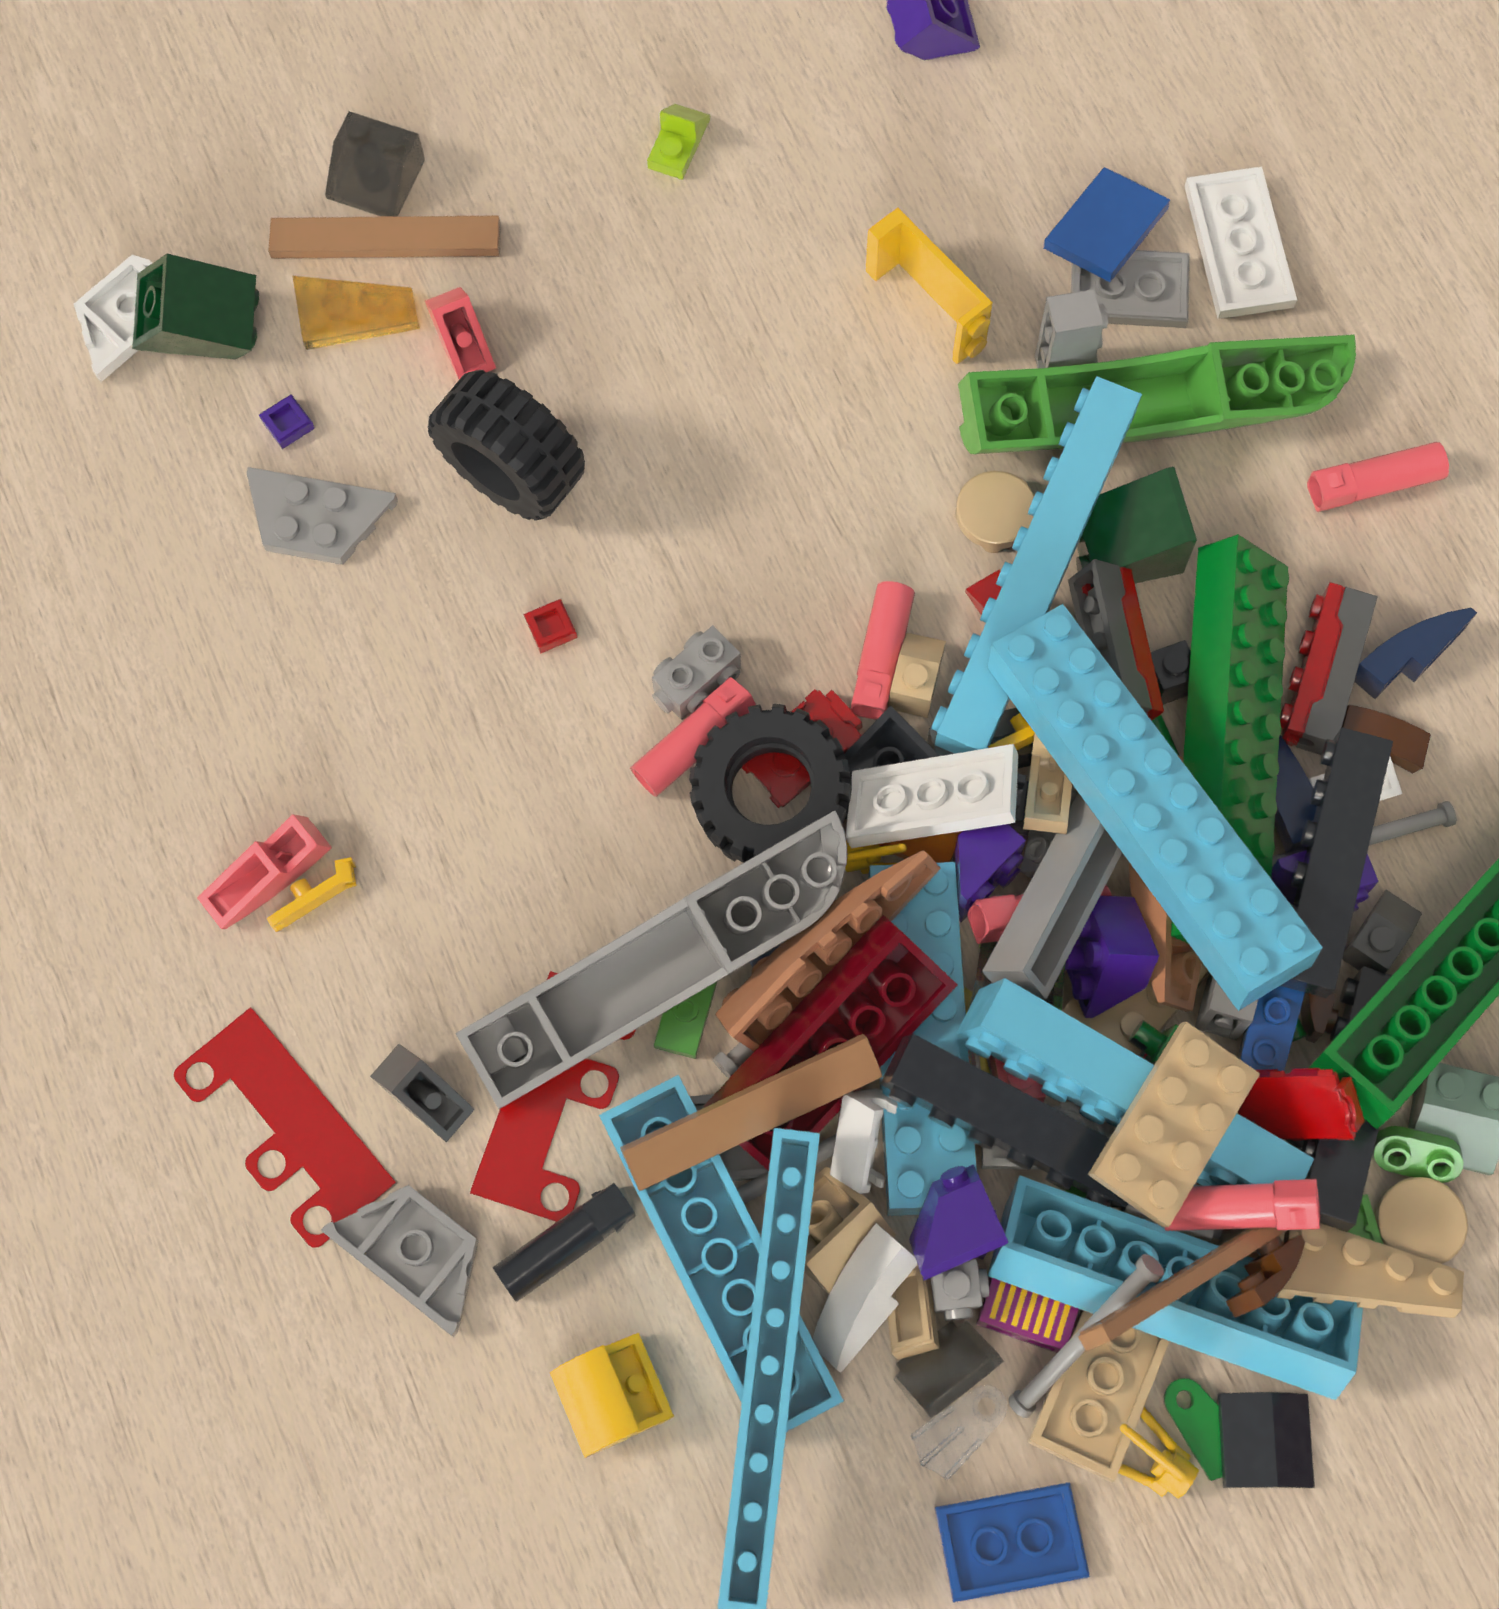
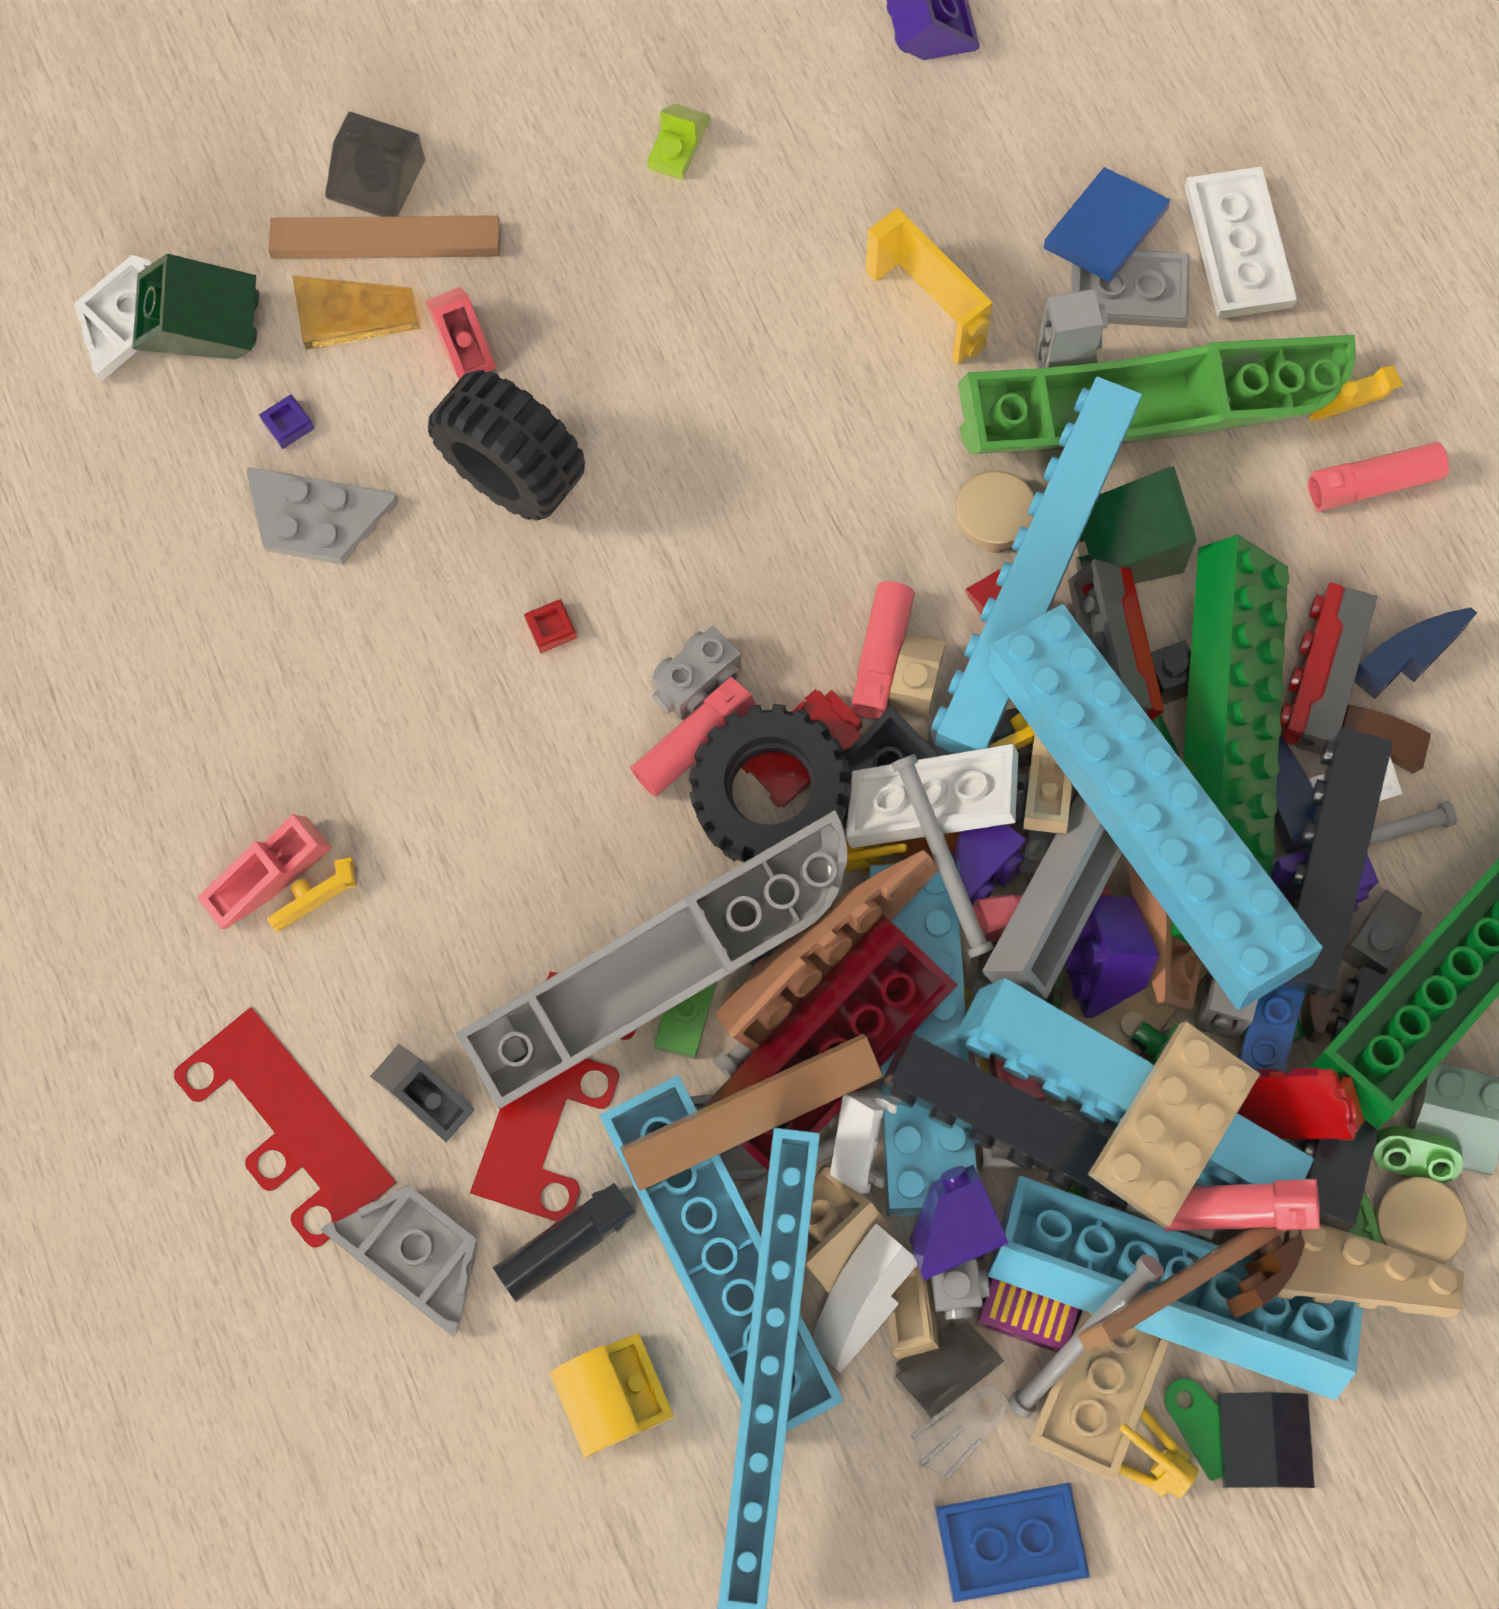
none -> light grey bar [891,754,994,958]
none -> yellow piece [1309,365,1403,422]

